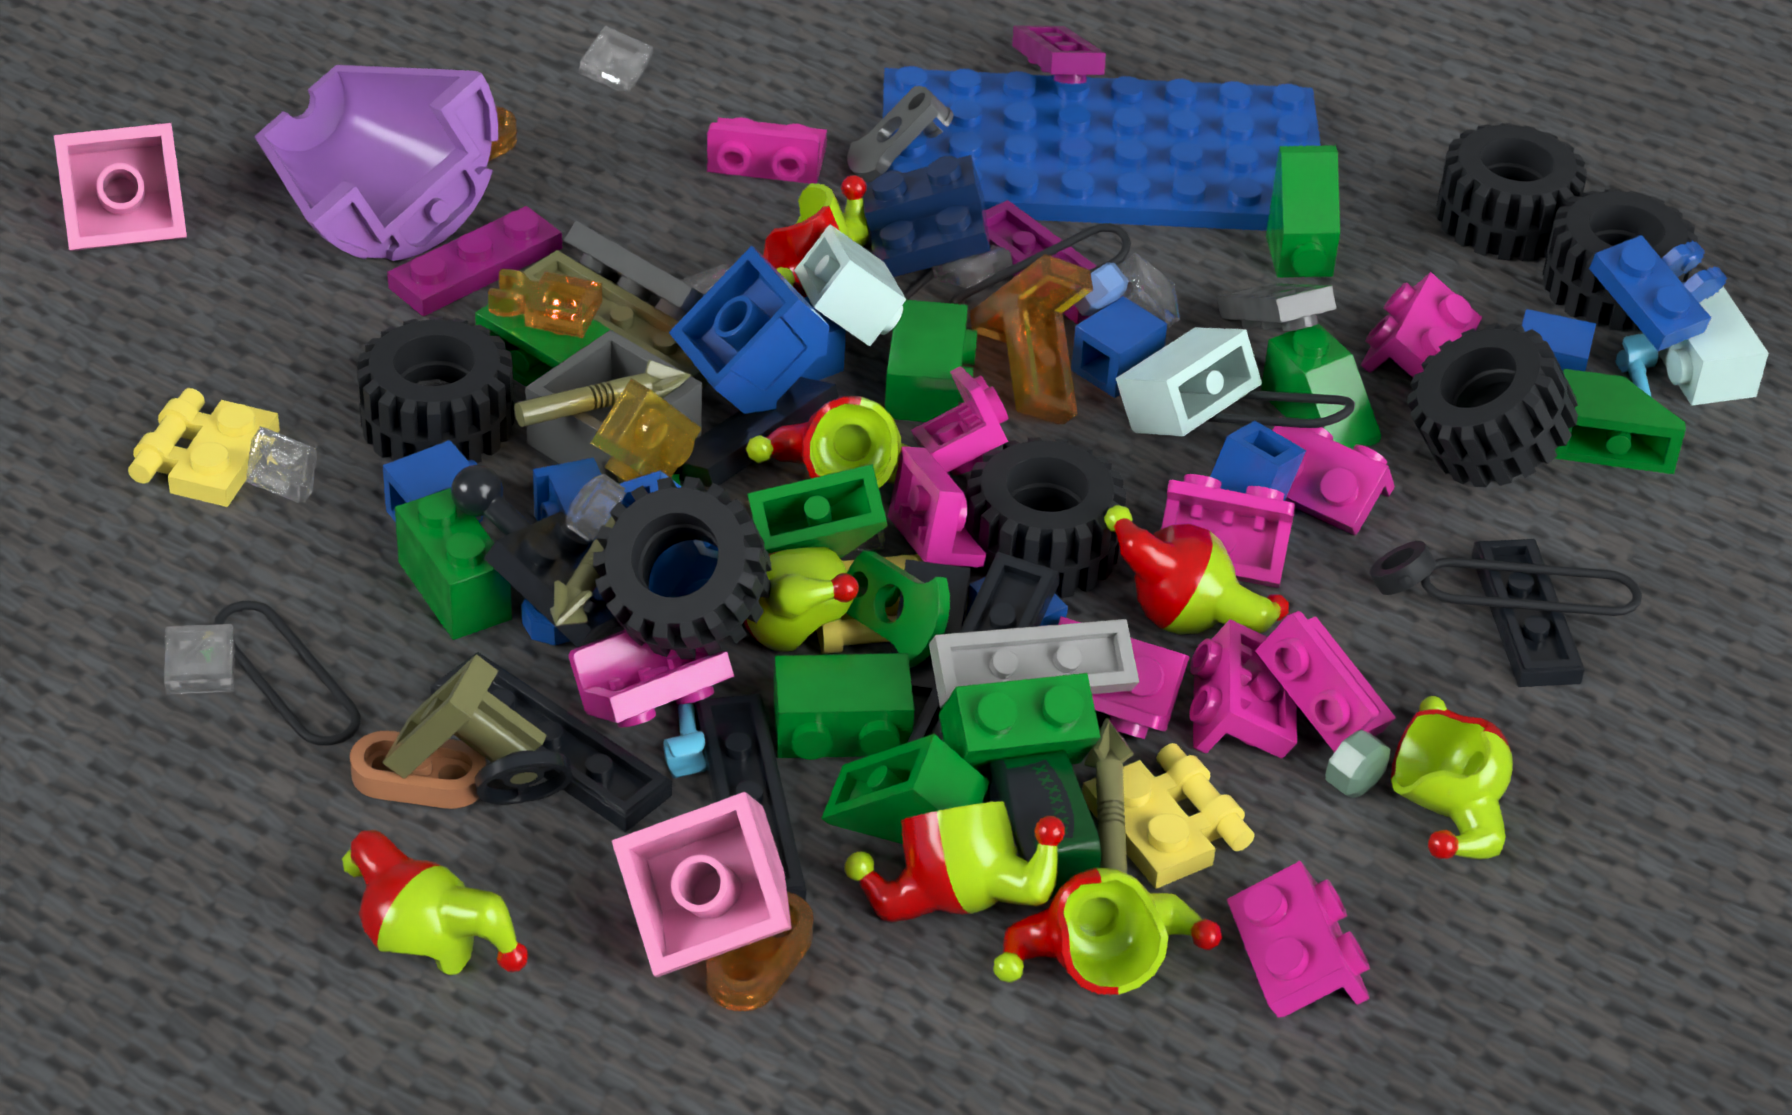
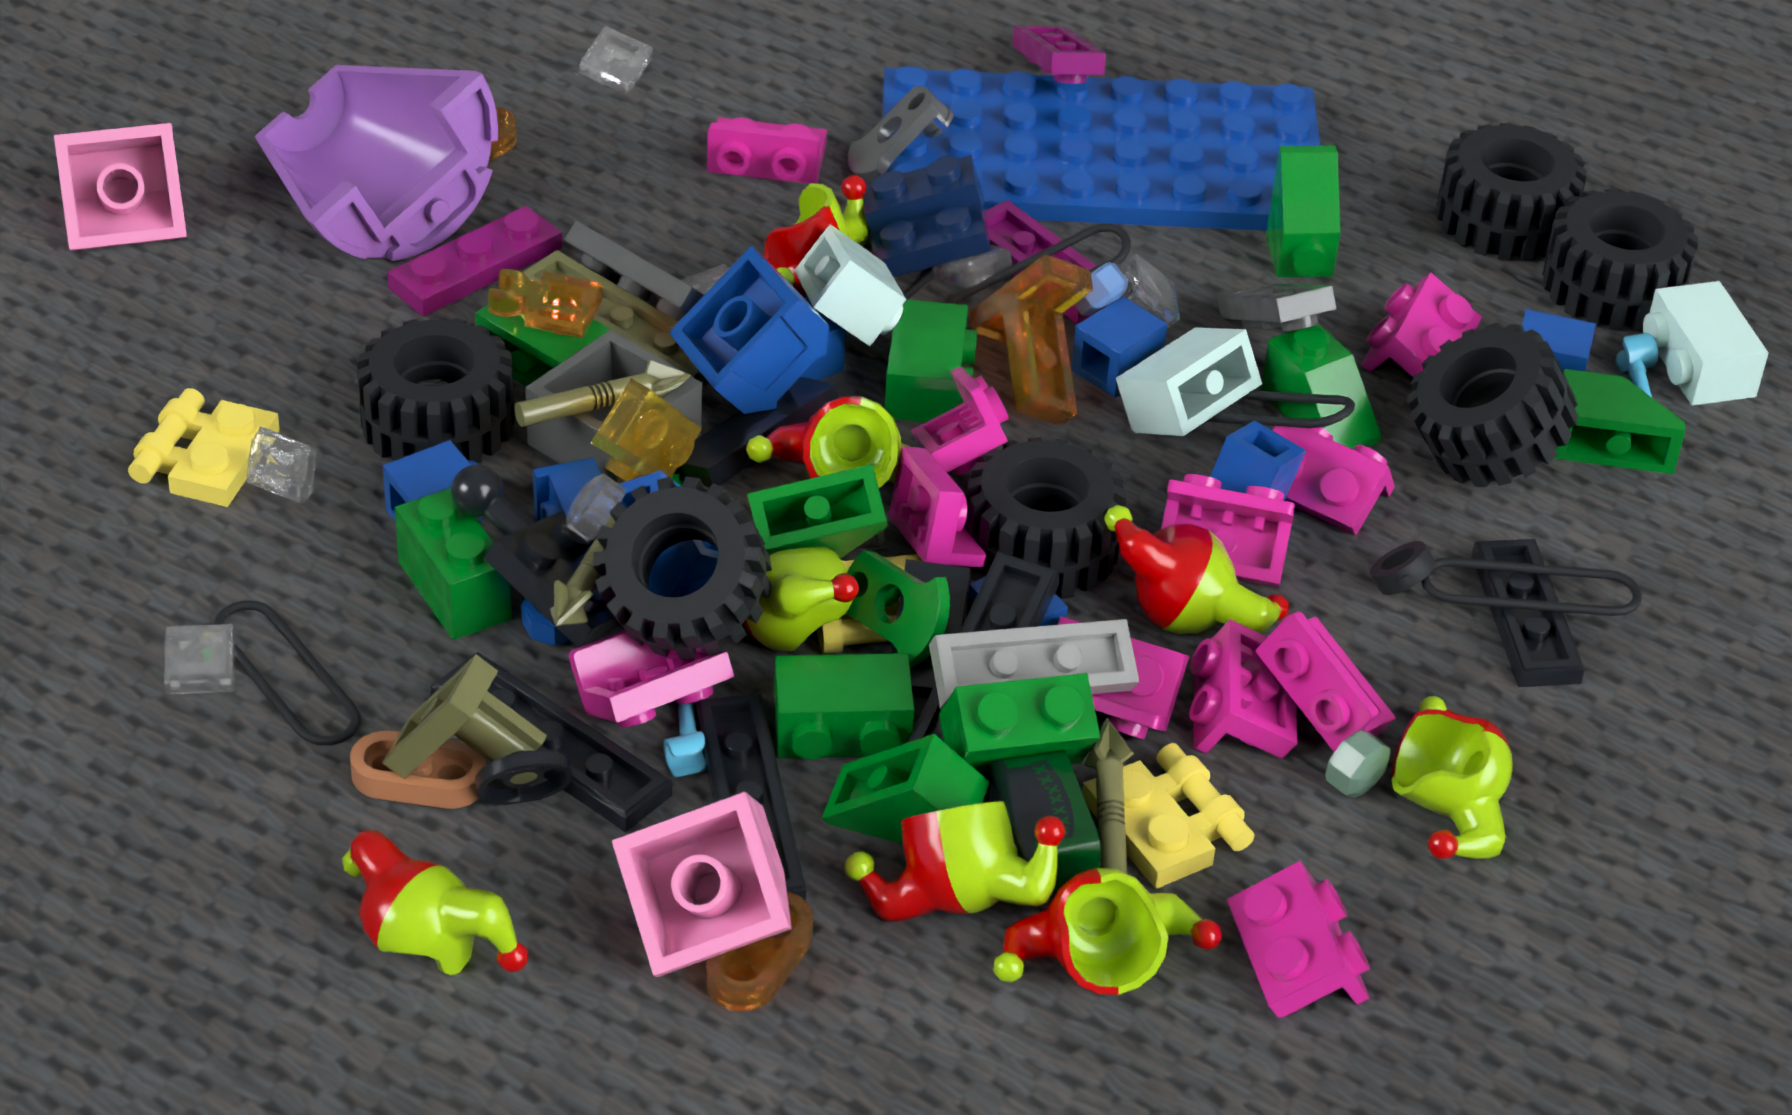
blue hinge [1589,235,1727,351] -> none

